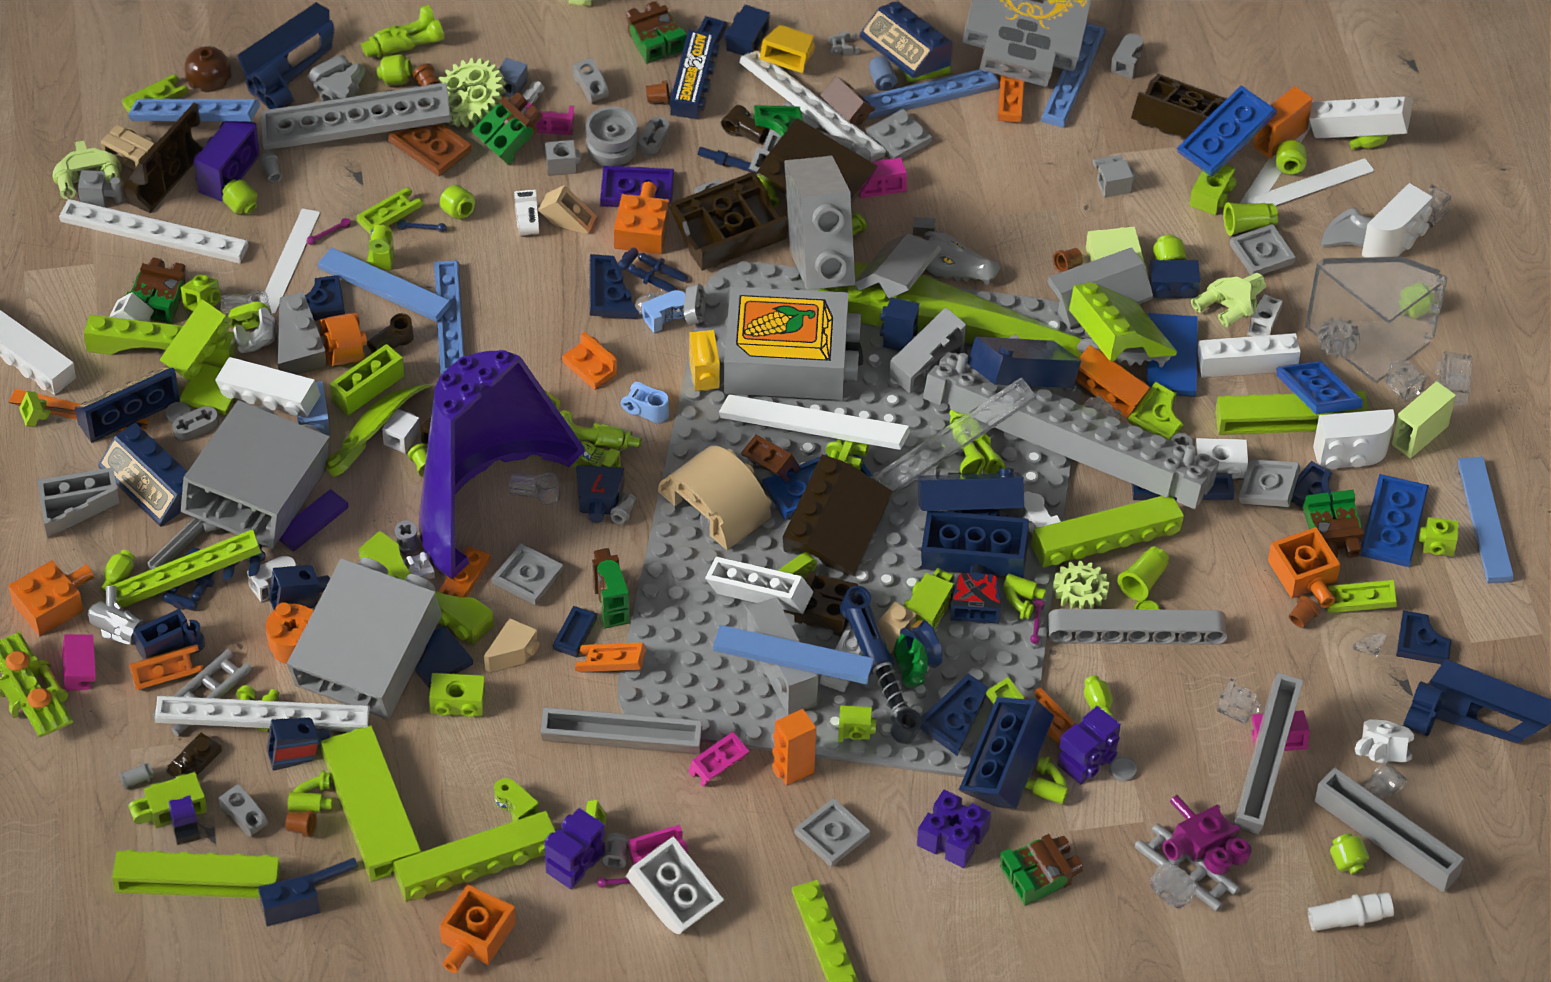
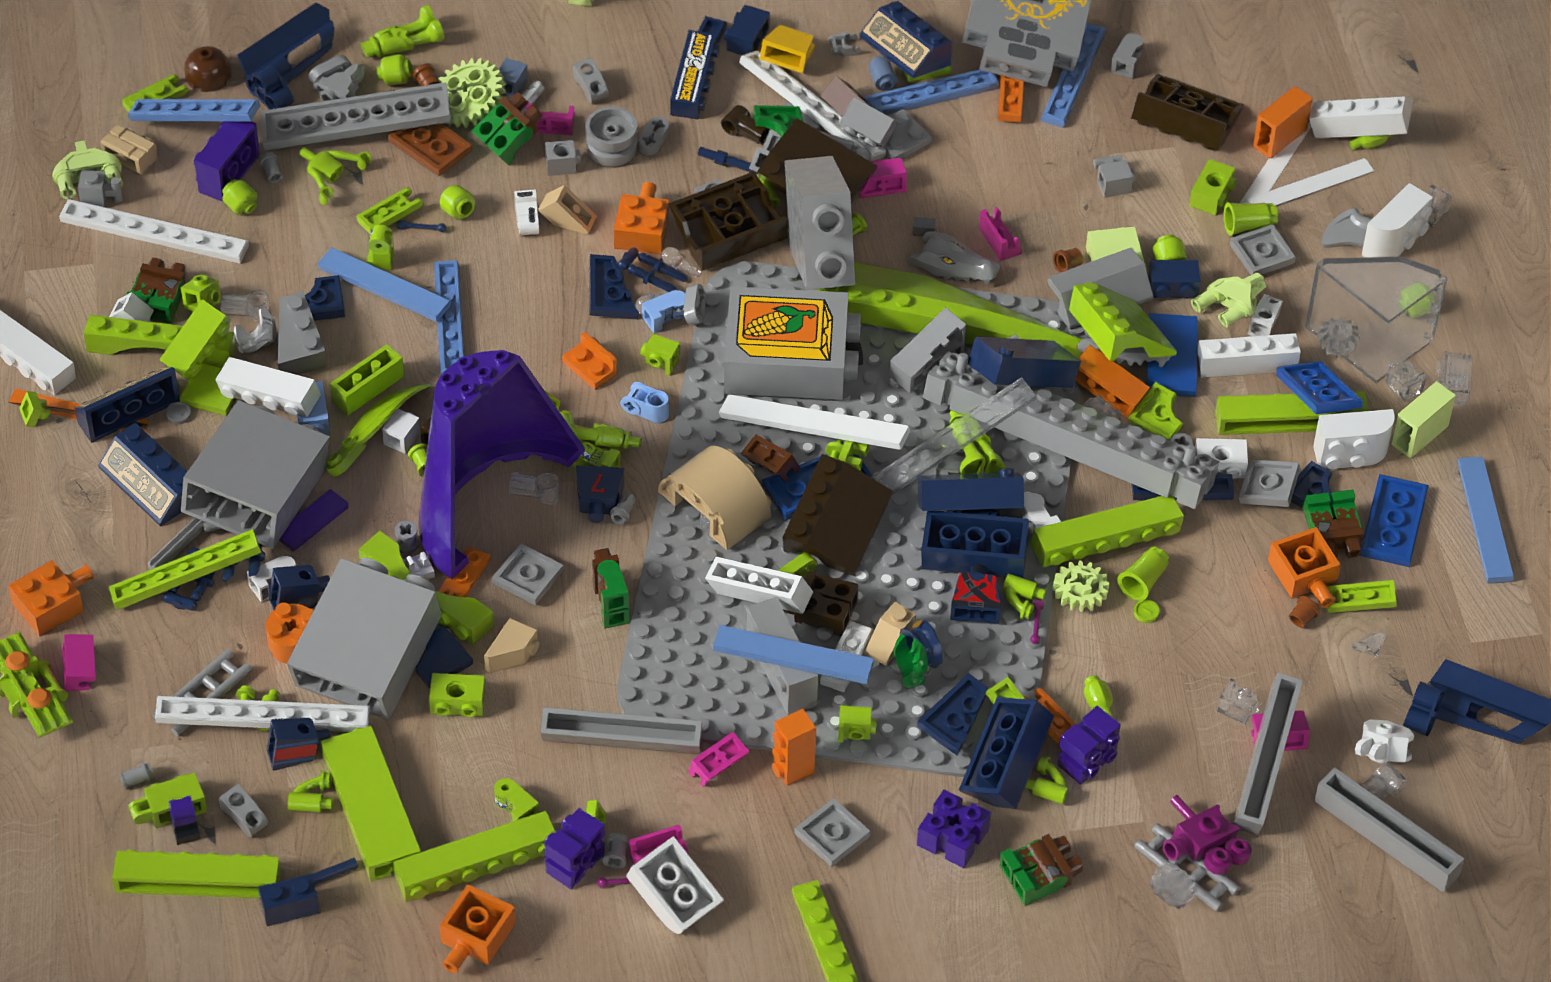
light grey wedge [37,467,119,538] -> none
light grey piece [88,586,147,645] -> none
lime plant [100,550,135,593] -> none
dark brown piece [124,102,203,213] -> none
orange hinge [129,645,204,690] -> none
dark blue hinge [133,608,205,660] -> none
dark brown plate [166,732,222,778] -> none
light grey beam [172,406,218,441] -> none
lime beam [228,302,270,330] -> none
white sticker [260,209,320,314] -> none
dark orange piece [285,810,317,837] -> none
magenta hinge [306,218,350,245] -> none
orange brick [320,312,367,366] -> none
dark brown piece [367,313,414,354] -> none
dark blue tile [553,606,597,658] -> none
orange hinge [575,642,647,672] -> none
dark purple tile [600,166,674,209] -> none
hips [626,1,687,64] -> none
dark orange piece [646,80,670,104] -> none
yellow torso [689,330,720,391] -> none
piece [840,586,923,744] -> none
light grey slope [855,233,941,298] -> none
dark blue brick [880,297,919,351] -> none
lime brick [903,568,955,630] -> none
light grey beam [1048,609,1227,645] -> none
light grey piece [1110,757,1137,782] -> none
blue tile [1177,85,1277,177] -> none
lime head [1276,140,1307,175] -> none
white piece [1308,892,1394,932] -> none
lime head [1330,833,1370,875] -> none
dark blue tile [1396,610,1451,664] -> none
lime brick [1419,517,1458,556] -> none
none -> lime piece [300,147,372,205]
none -> lime brick [640,334,680,376]
none -> clear bar [661,247,701,277]
none -> light grey brick [840,97,898,148]
none -> dark pink hinge [979,207,1022,261]

